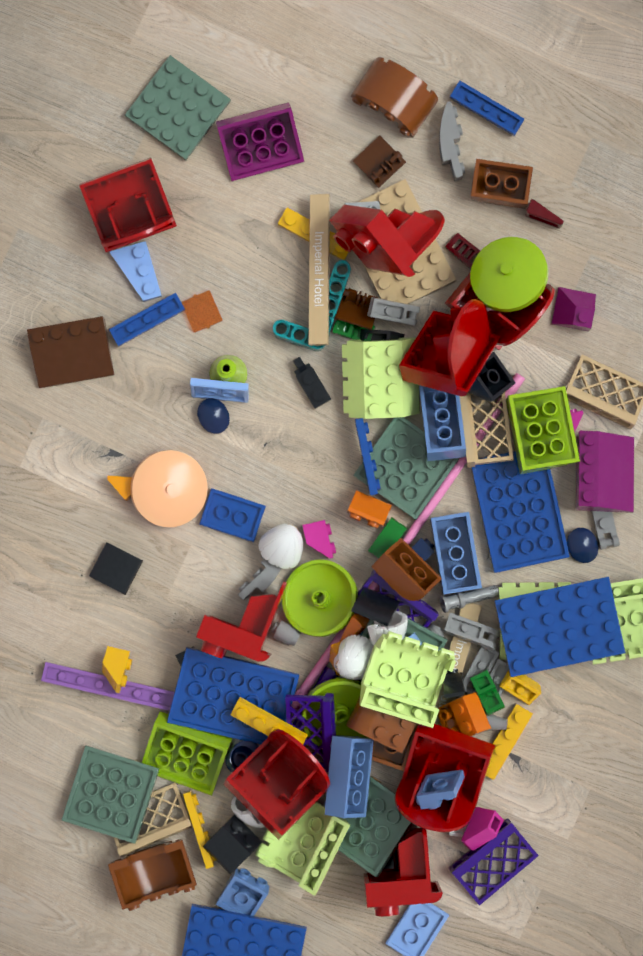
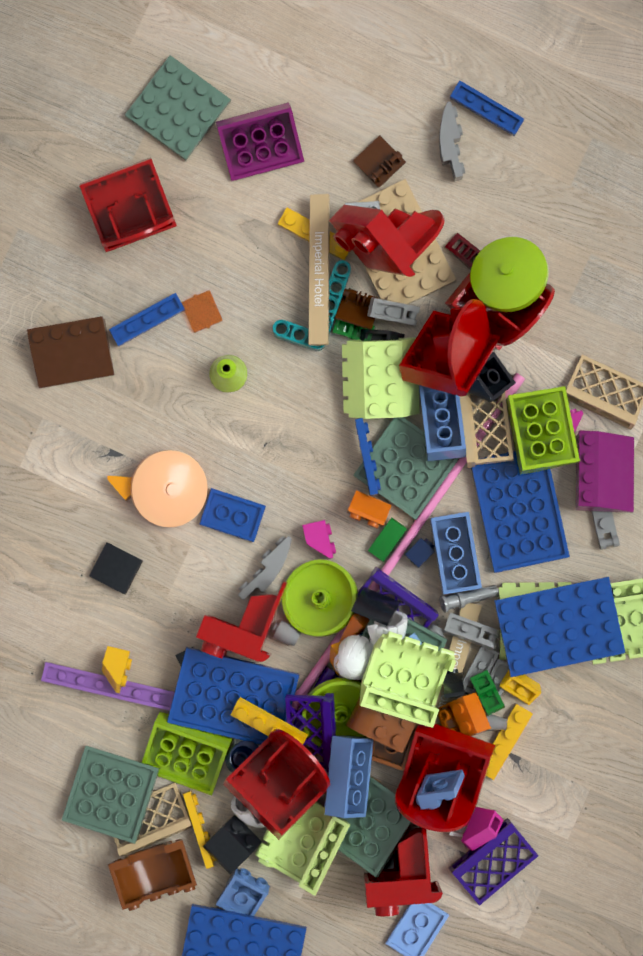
light blue wing [109,241,162,302] -> none
light blue tile [190,378,249,403] -> none
dark blue hat [197,398,230,434] -> none
white hair [258,523,303,569] -> none
black hinge [293,357,331,409] -> none
dark orange cylinder [351,57,438,138] -> none
dark orange brick [371,538,442,601] -> none
dark orange brick [471,159,533,209] -> none
dark red slope [525,198,564,228] -> none
magenta slope [551,287,596,332] -> none
dark blue hat [567,528,599,563] -> none

